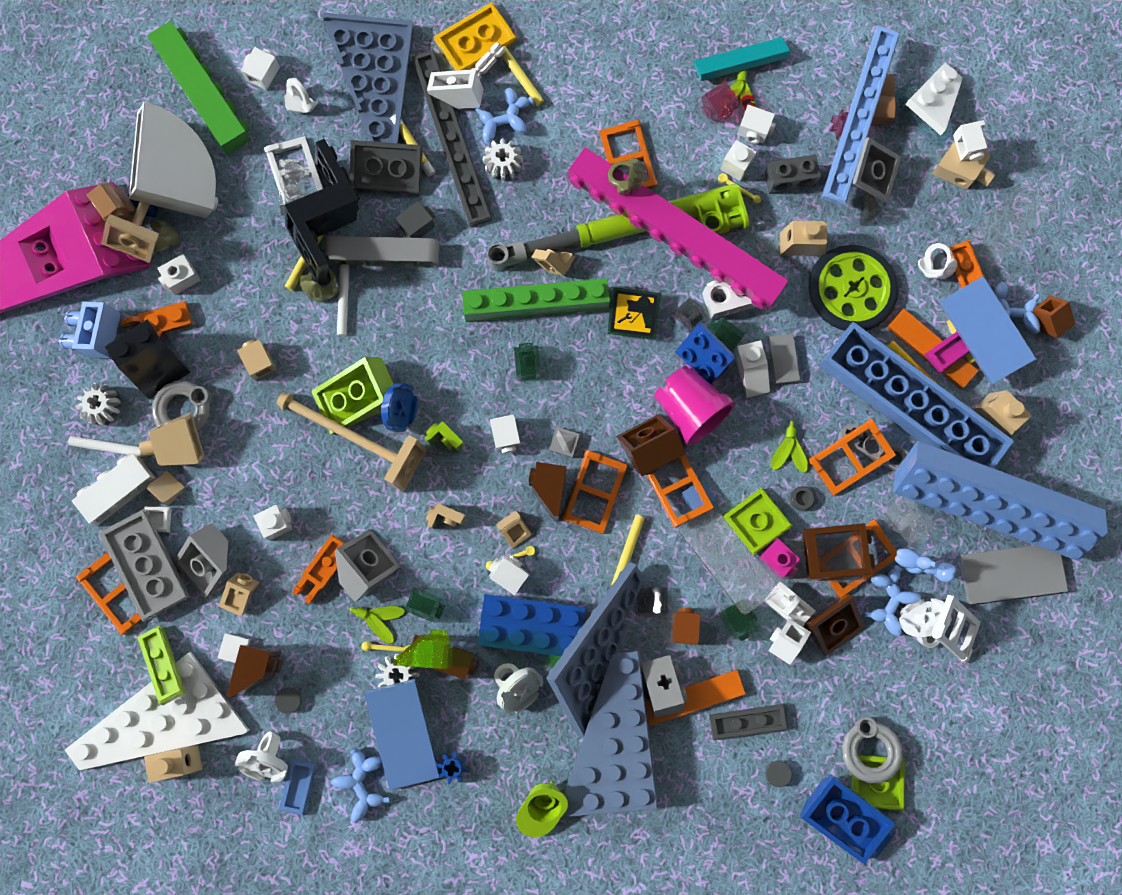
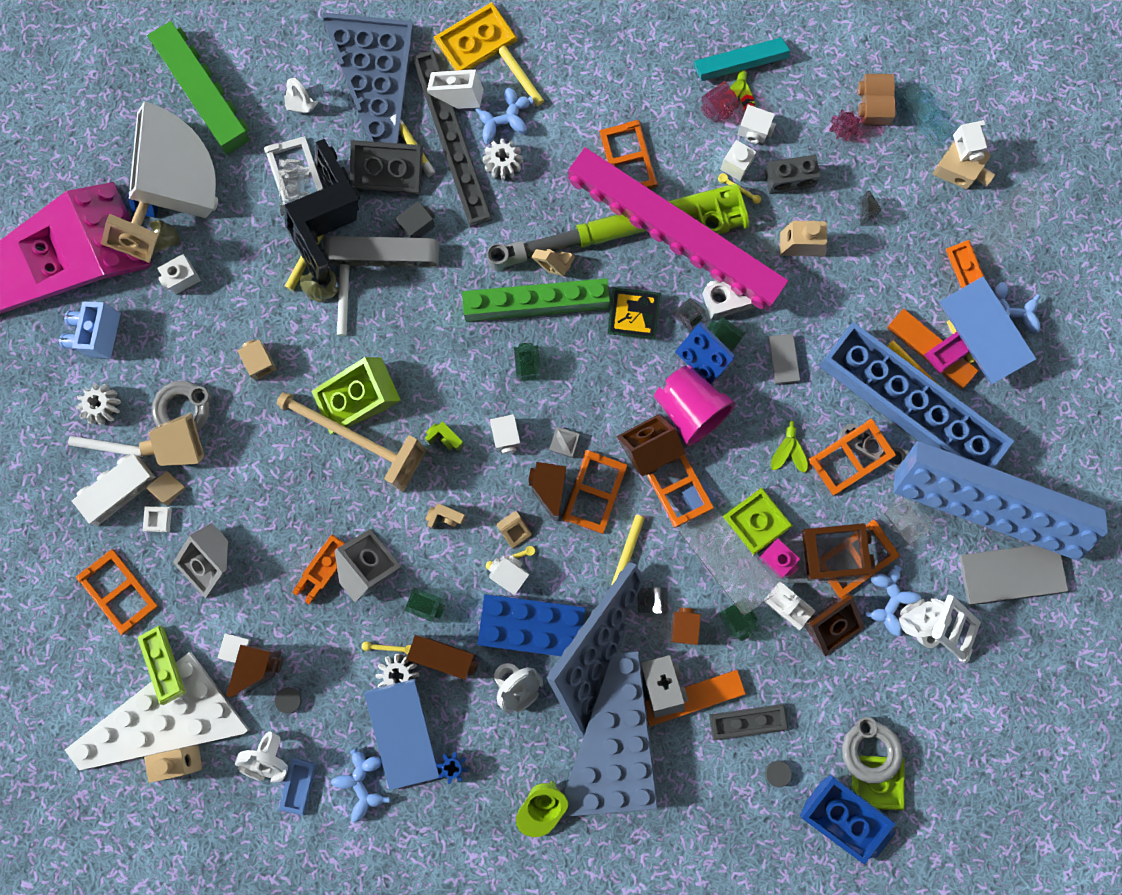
medium nougat brick [87,183,137,222] -> none
light grey tile [99,509,191,622] -> none
black slope [104,319,191,399] -> none
orange hinge [120,301,193,333] -> none
tan bracket [219,573,259,617] -> none
white brick [241,47,280,91] -> none
white brick [254,505,293,541] -> none
lime piece [350,606,405,644] -> none
blue tile [381,383,418,433] -> none
clear neon green slope [393,629,454,669] -> none
white axle [471,42,505,79] -> none
olive piece [608,158,645,195] -> none
white slope [733,340,770,398] -> none
white brick [768,618,811,665] -> none
dark grey tile [789,486,815,511] -> none
wedge [808,245,899,331] -> none
light blue tile [821,26,900,206] -> none
light grey slope [852,138,901,202] -> none
light blue piece [895,548,956,582] -> none
white wing [905,62,963,135] -> none
white piece [918,243,957,280] -> none
tan torso [973,390,1031,438] -> none
dark orange brick [1033,295,1076,338] -> none

